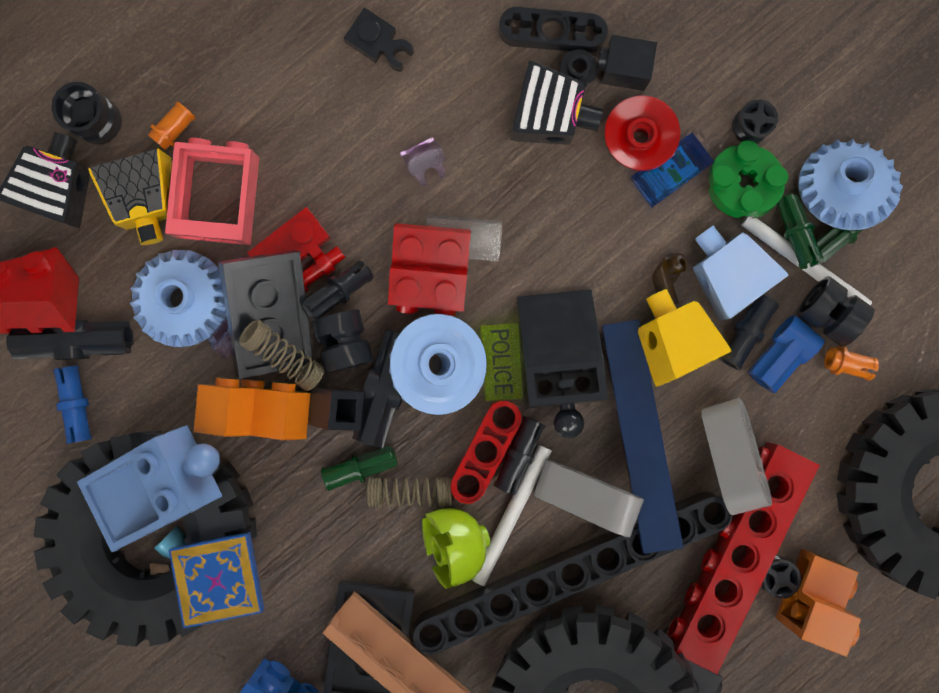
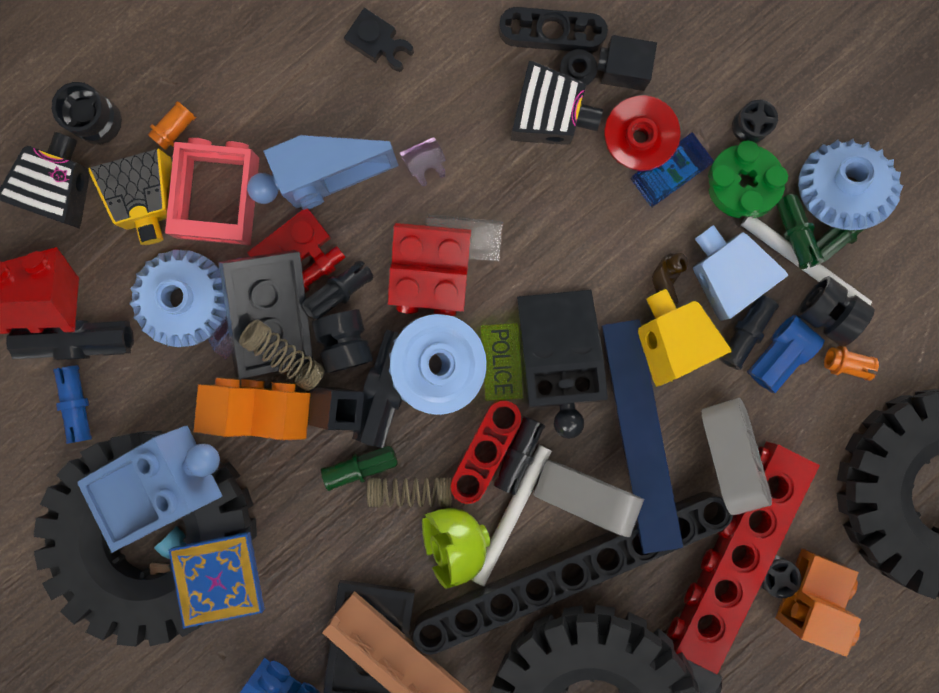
none -> medium blue slope [247,135,399,210]

